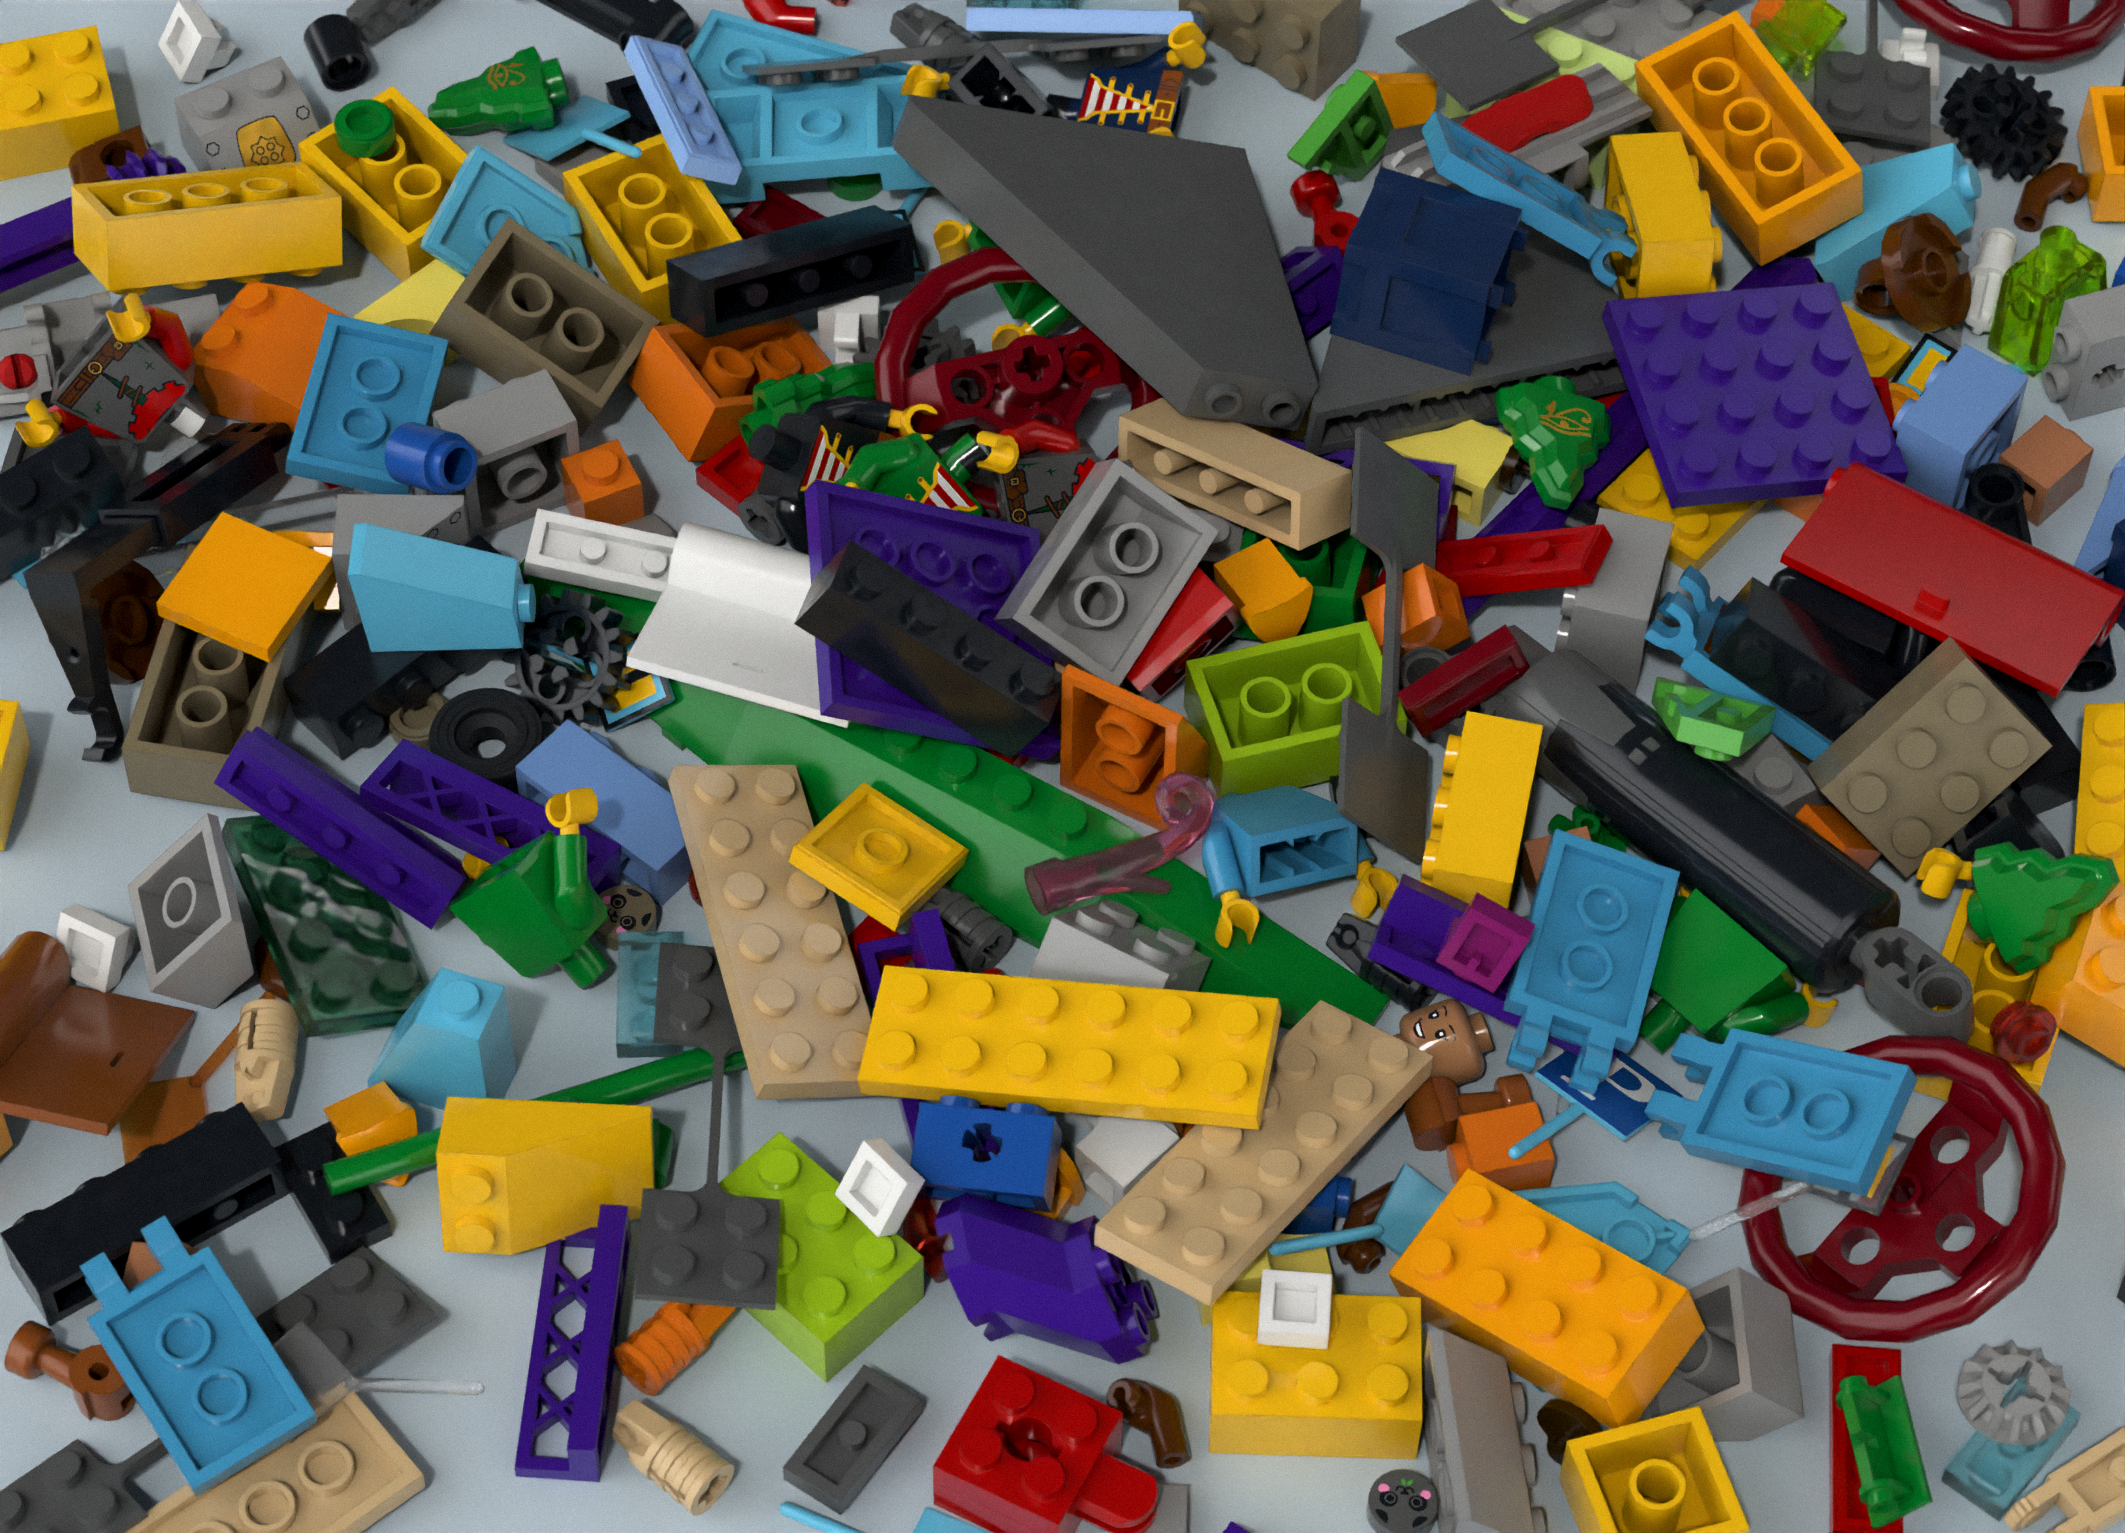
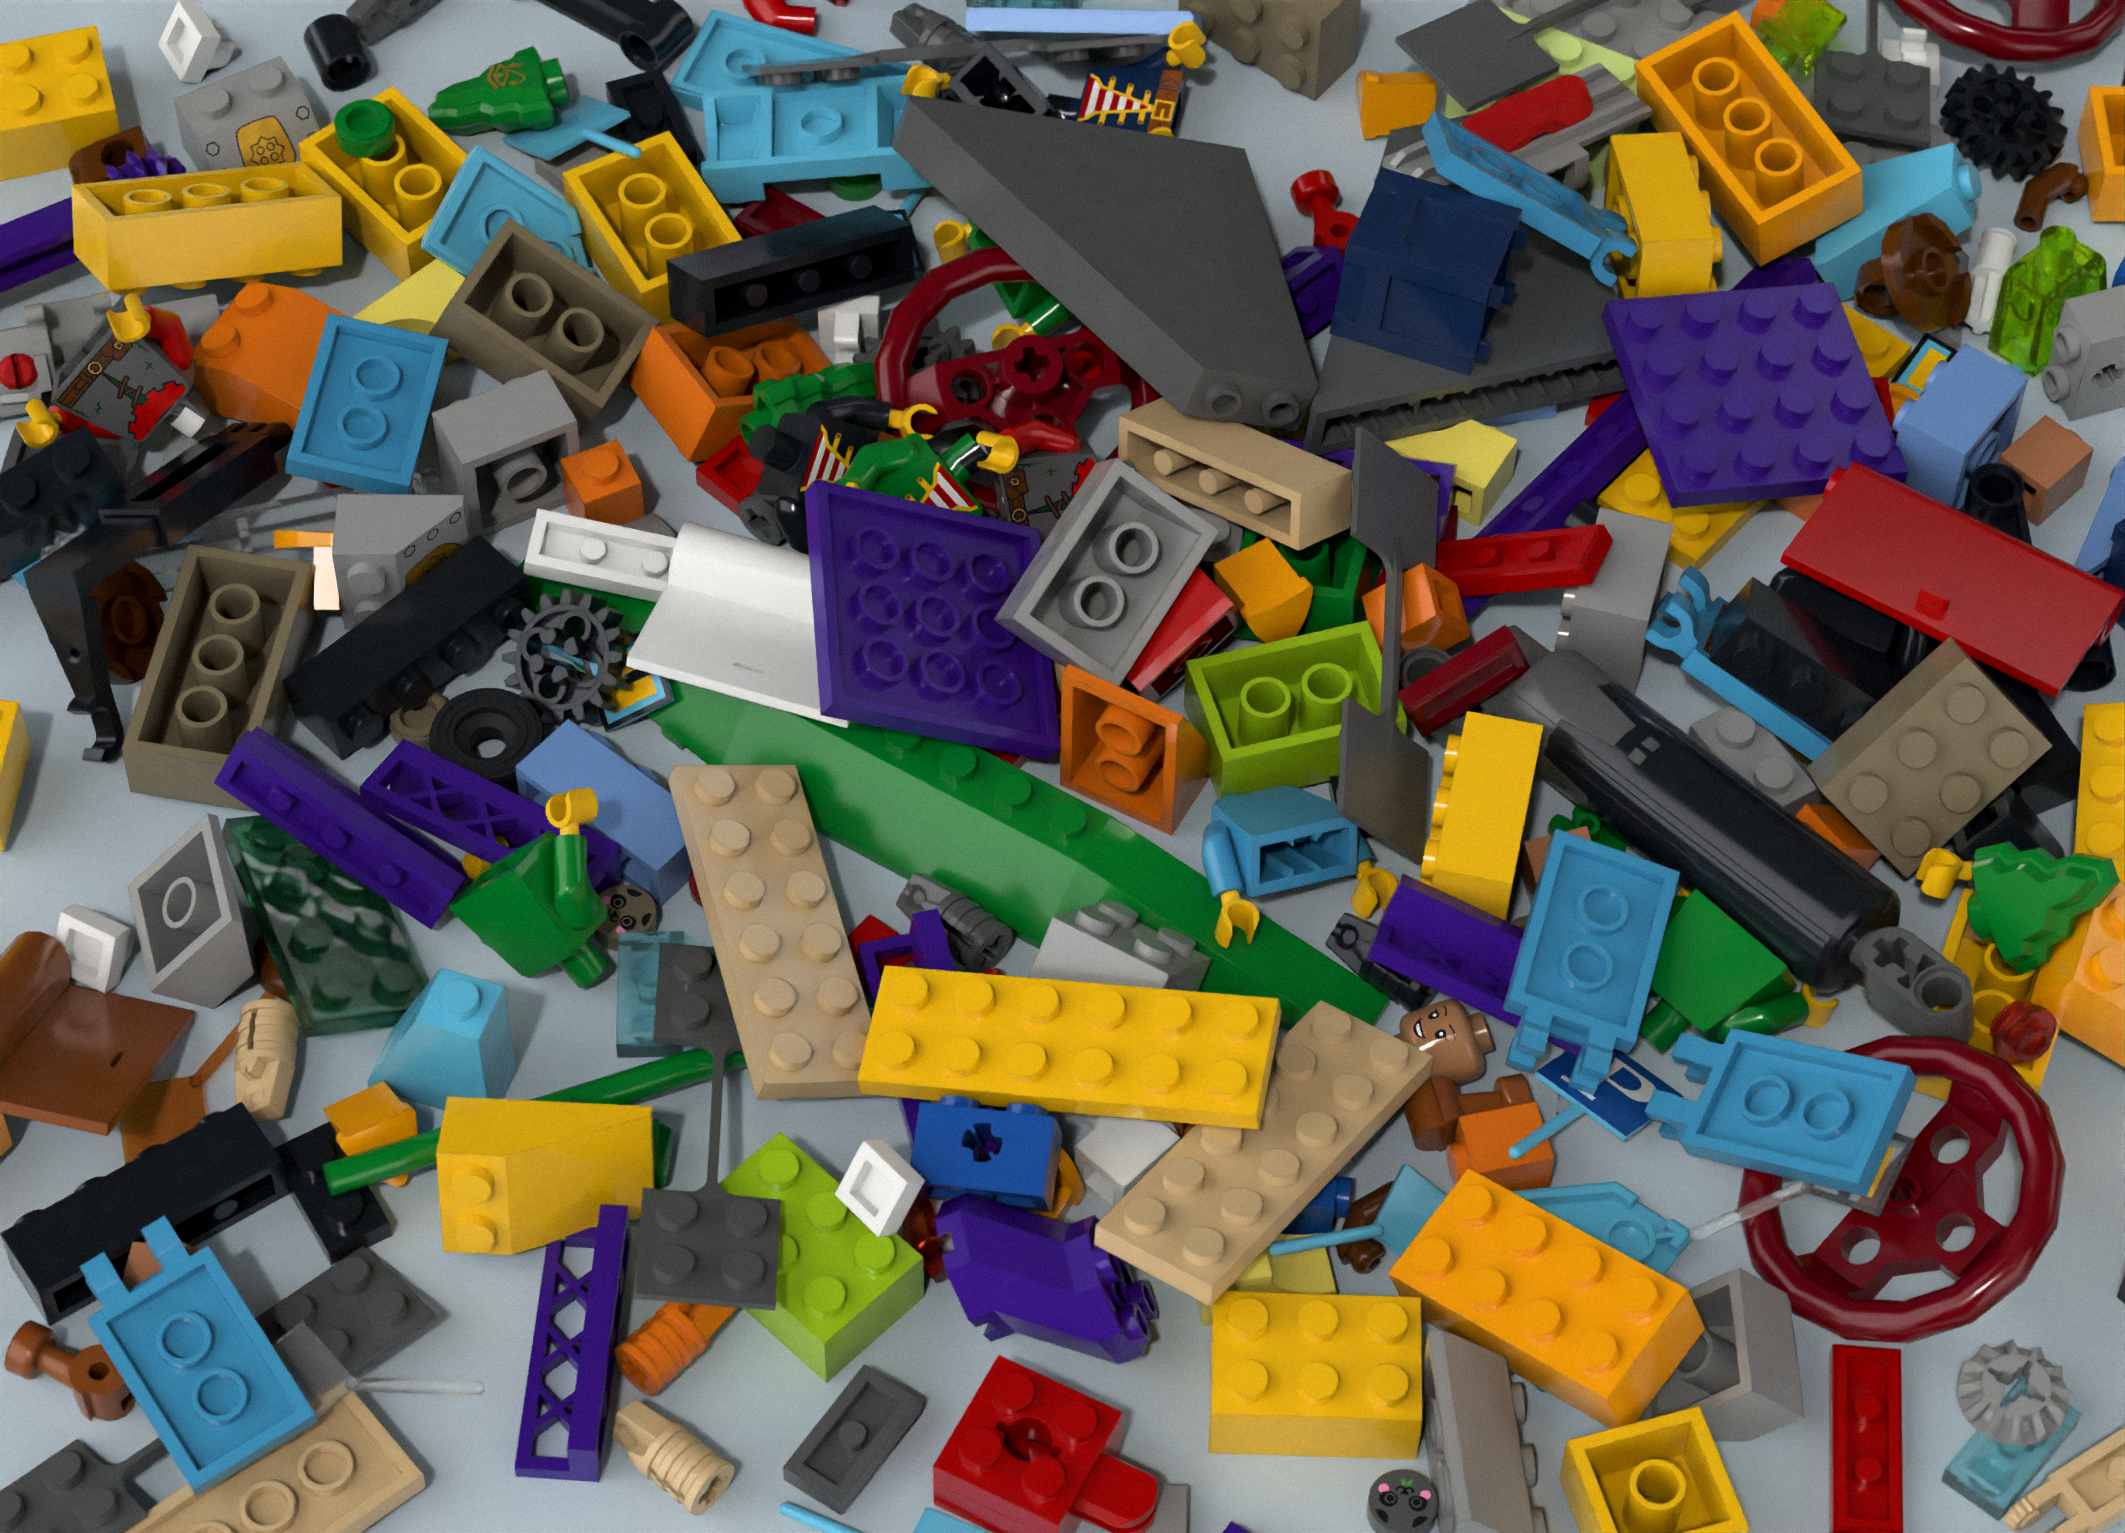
light orange tile [156,512,334,663] -> none
medium azure slope [348,523,536,652] -> none
blue brick [385,422,478,495] -> none
light blue tile [623,35,742,186] -> none
yellow plate [788,782,969,932] -> none
black brick [794,540,1062,759] -> none
clear pink plant [1024,771,1214,916] -> none
reddish brown arm [1106,1378,1190,1469] -> none
white plate [1257,1269,1332,1349] -> none
bright green wing [1286,69,1395,180] -> none
magenta bracket [1436,892,1535,994] -> none
green rock [1494,376,1611,510] -> none
dark brown piece [1498,444,1530,493] -> none
dark brown piece [1537,1399,1604,1466] -> none
bright green wing [1651,677,1777,761] -> none
green hinge [1835,1375,1933,1530] -> none

